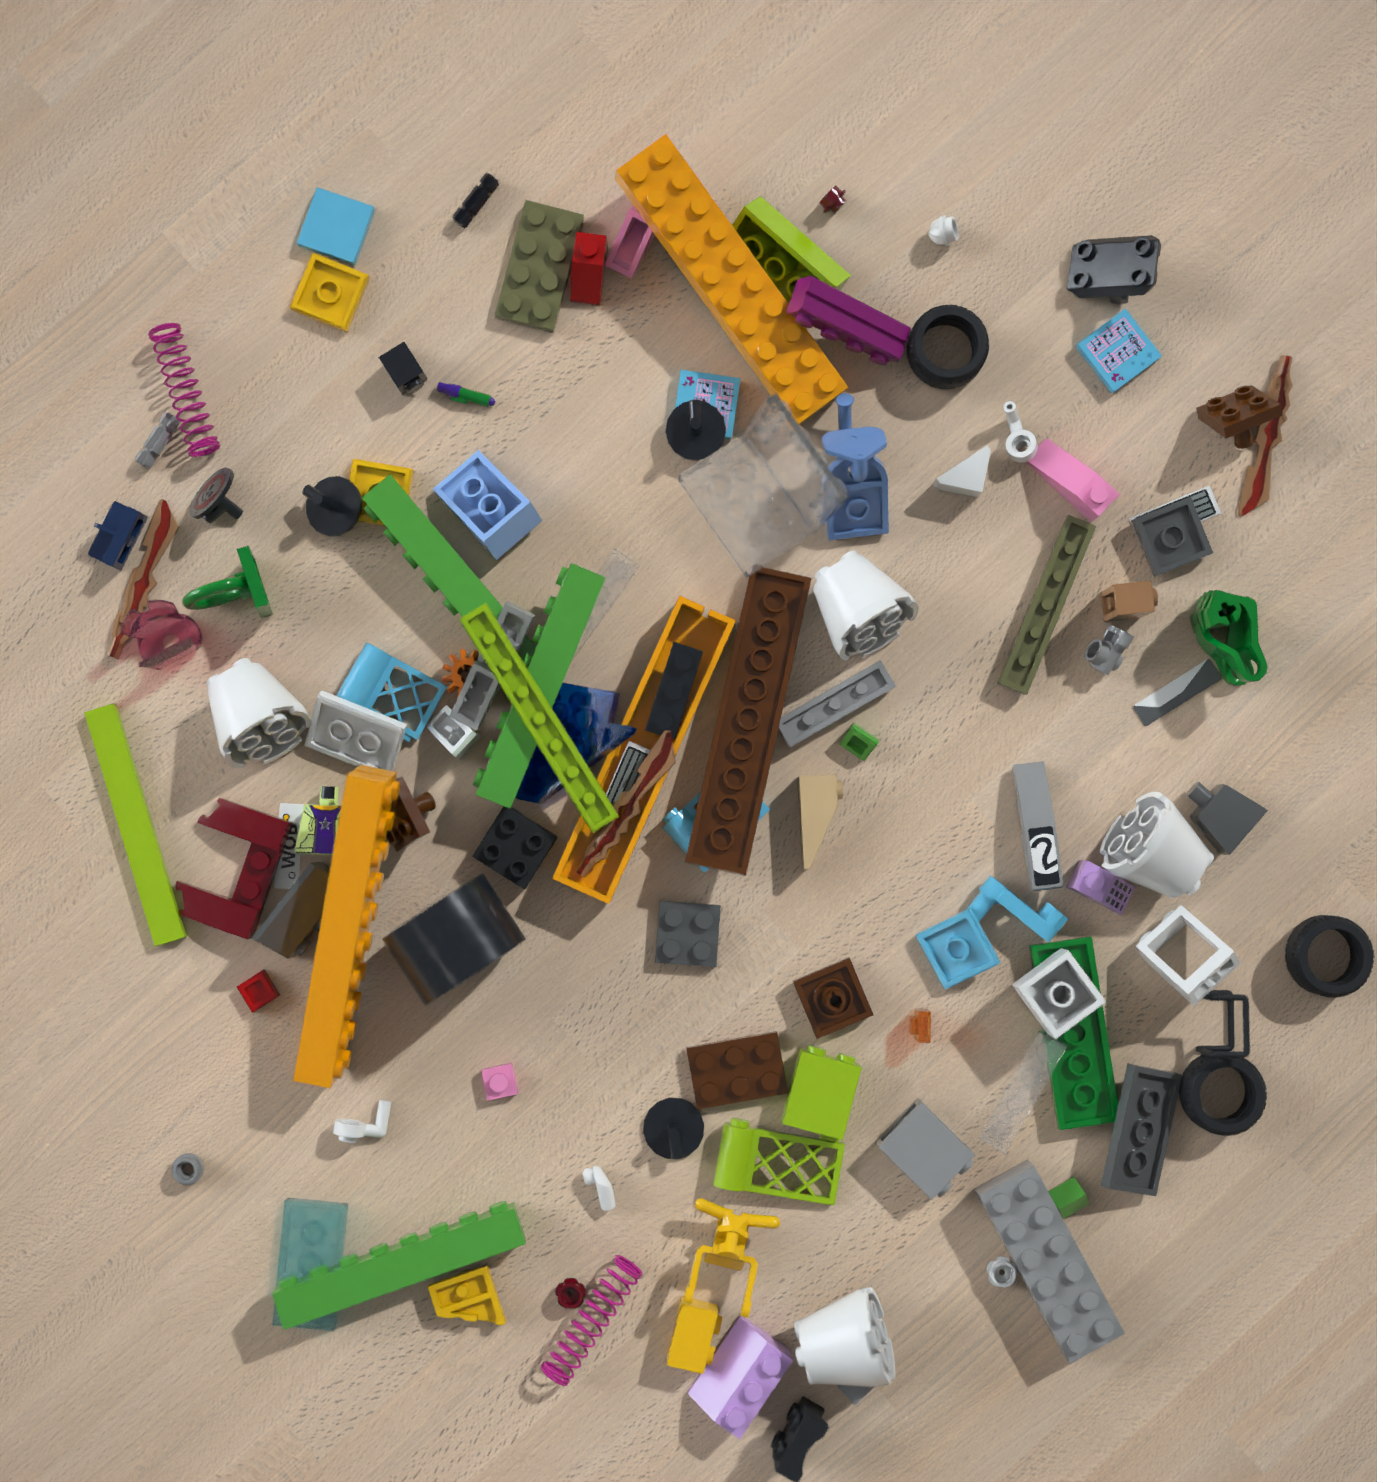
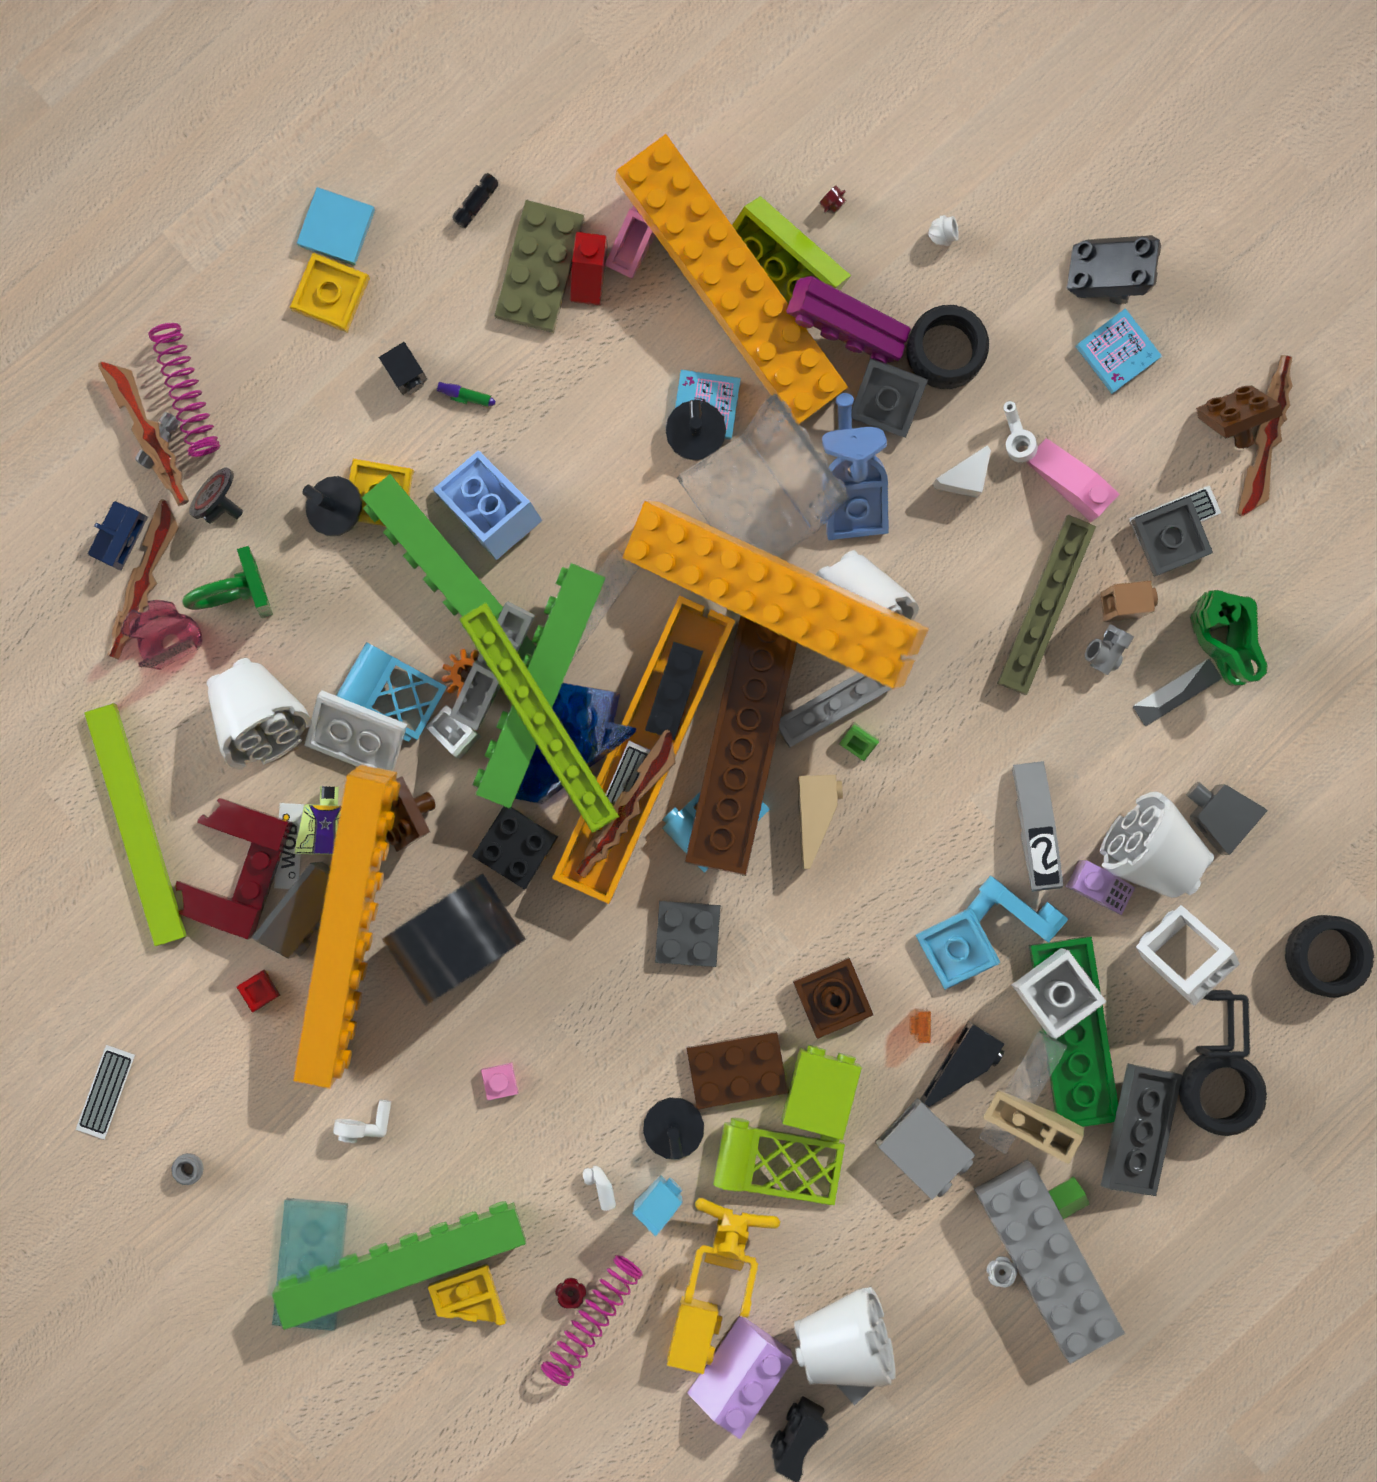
none -> sticker [76,1045,135,1140]
none -> medium nougat sword [98,362,189,506]
none -> light orange piece [622,501,929,689]
none -> medium azure slope [633,1175,682,1236]
none -> dark grey plate [852,358,928,438]
none -> black slope [920,1021,1004,1107]
none -> tan slope [983,1090,1084,1164]

